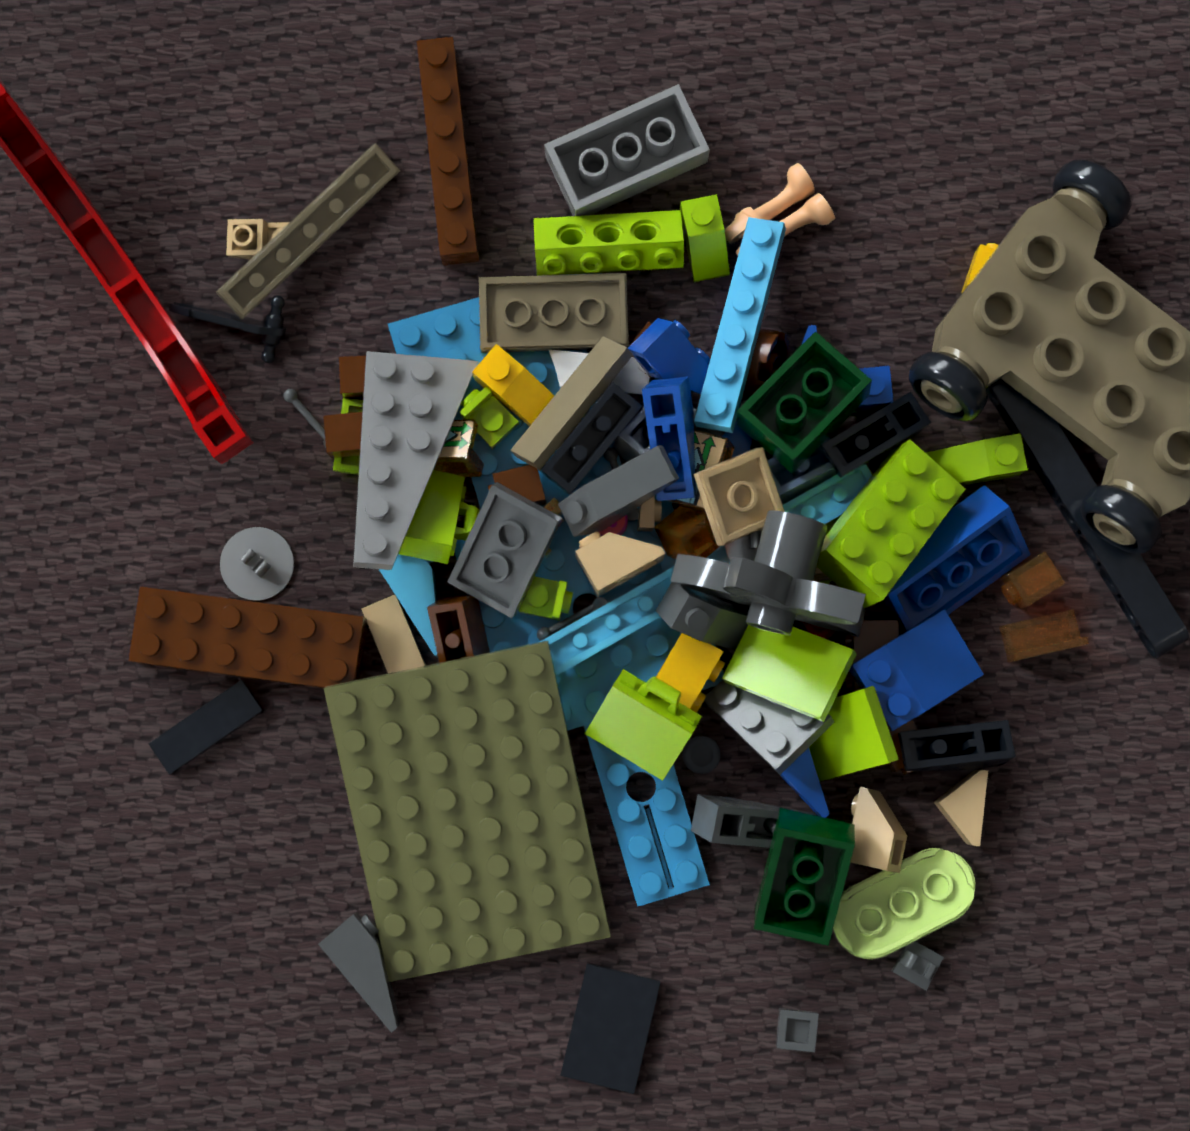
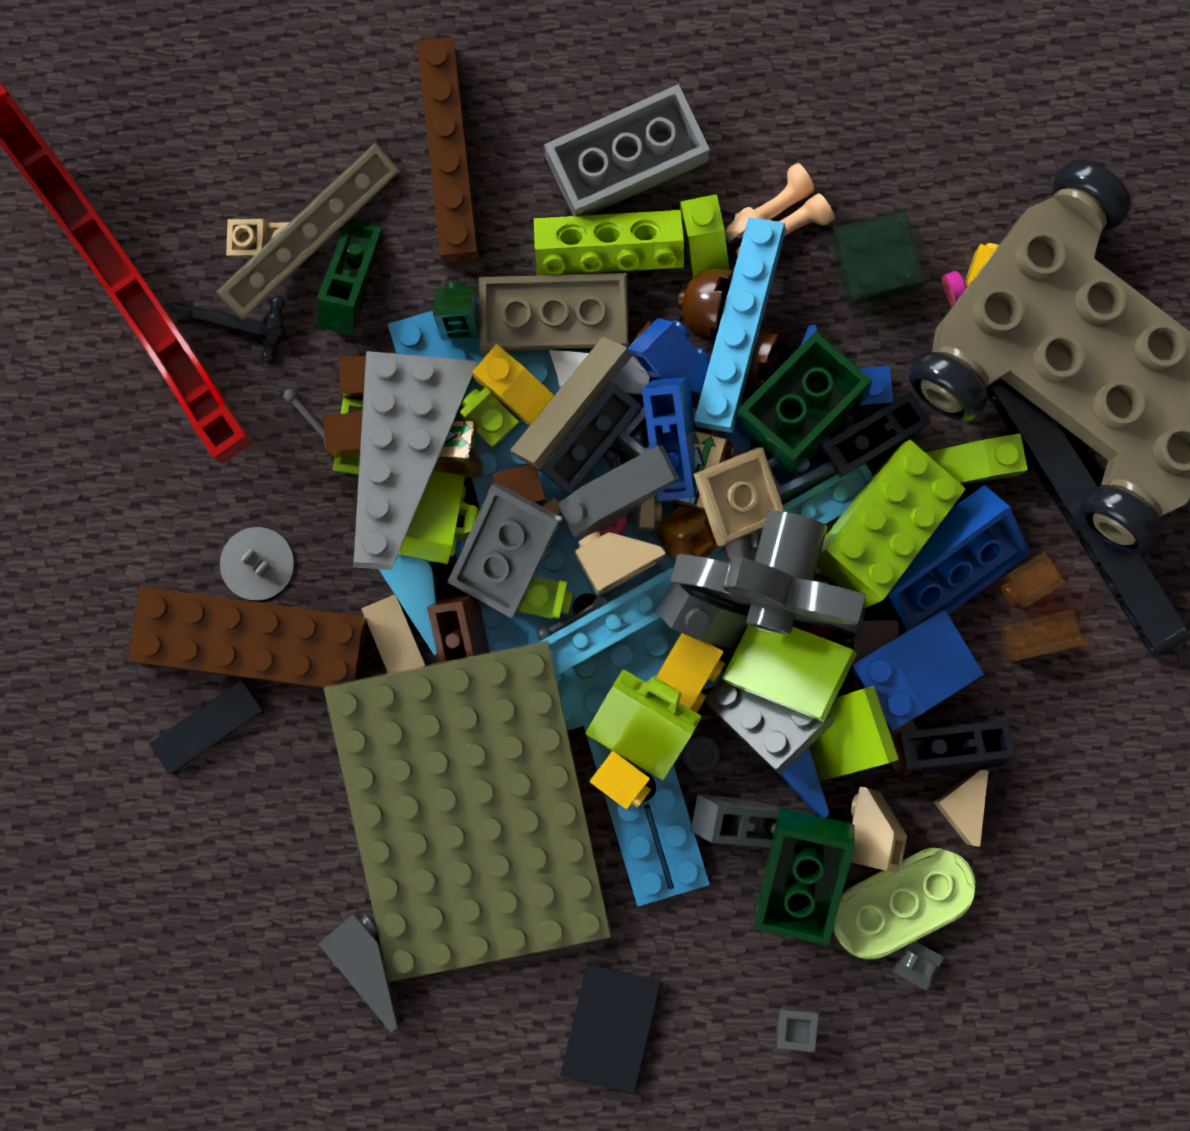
none -> dark green slope [317,219,382,336]
none -> dark green slope [433,281,479,340]
none -> yellow brick [589,750,651,810]
none -> reddish brown cylinder [678,268,734,342]
none -> clear green brick [830,210,925,307]
none -> dark pink tile [941,271,967,307]

